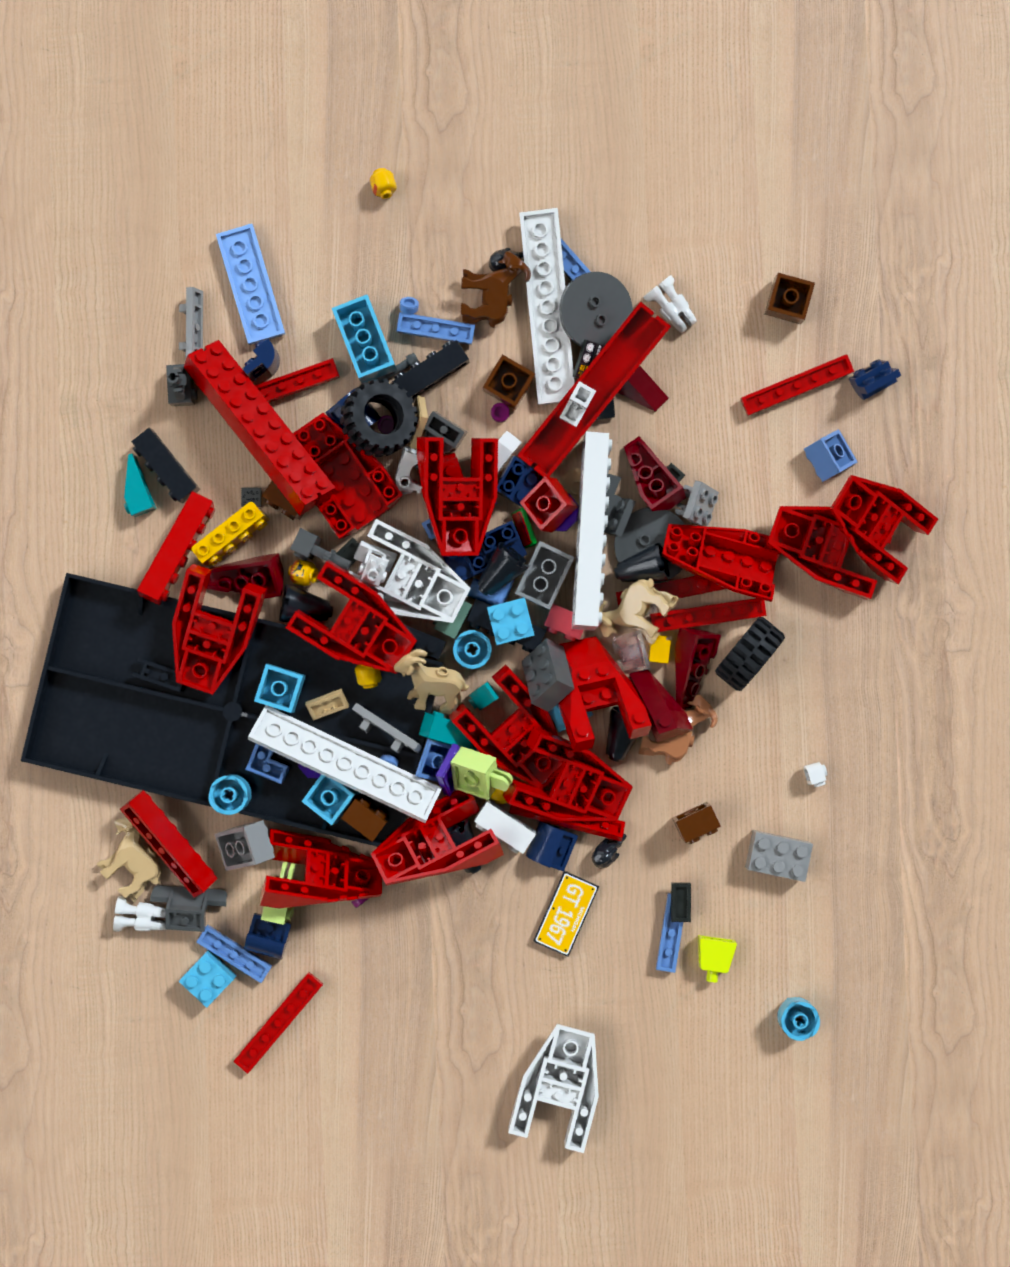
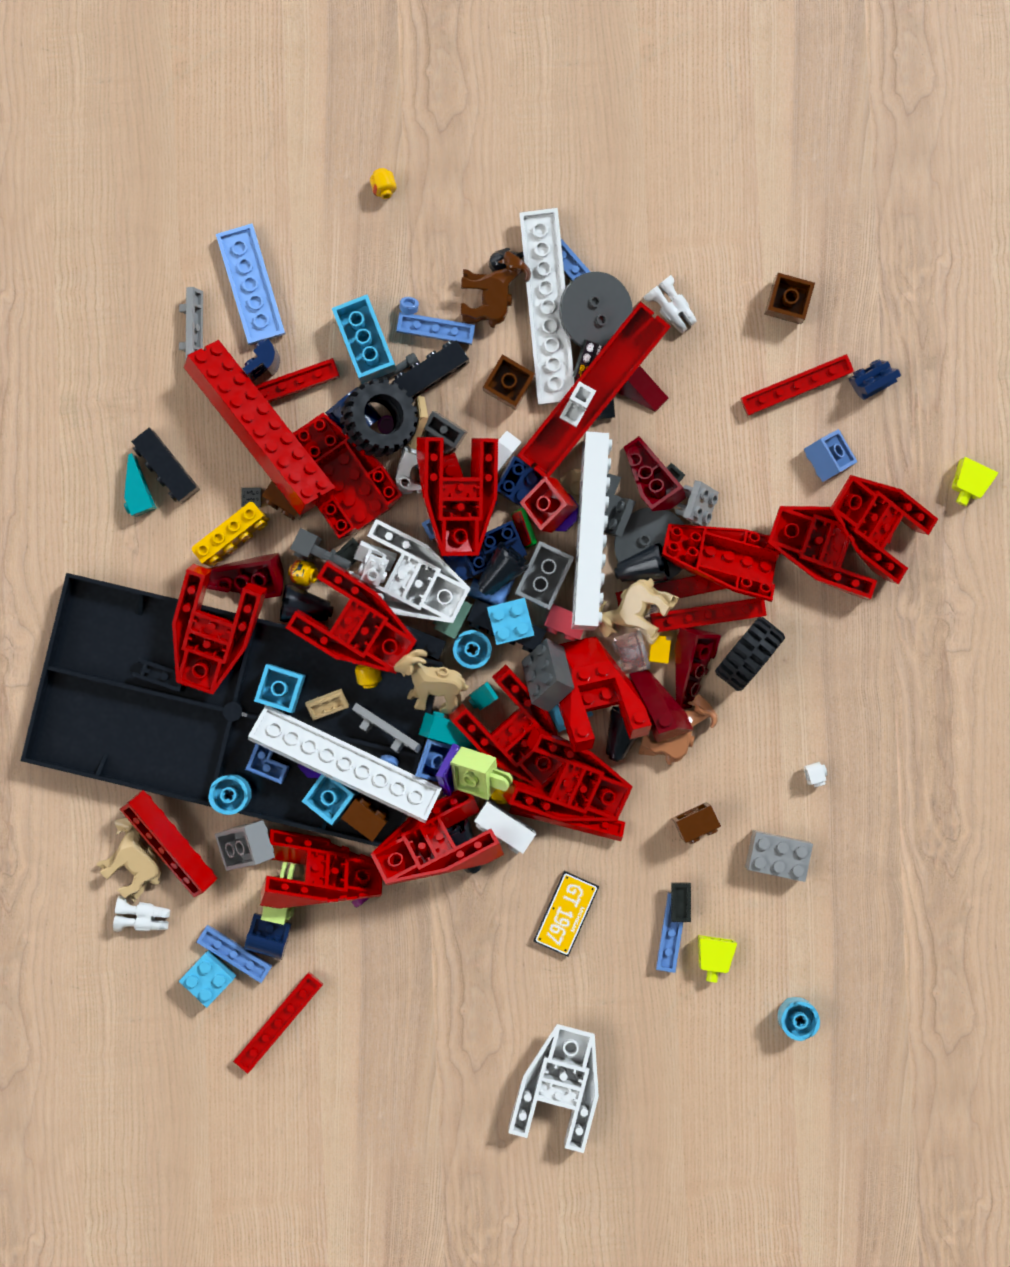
red brick [137,491,215,605] -> none
dark grey plate [150,885,227,932] -> none
dark grey brick [166,364,198,407] -> none
magenta tile [491,403,510,423] -> none
dark blue brick [526,821,578,872] -> none
black piece [592,834,627,868] -> none
none -> neon yellow torso [952,457,998,506]

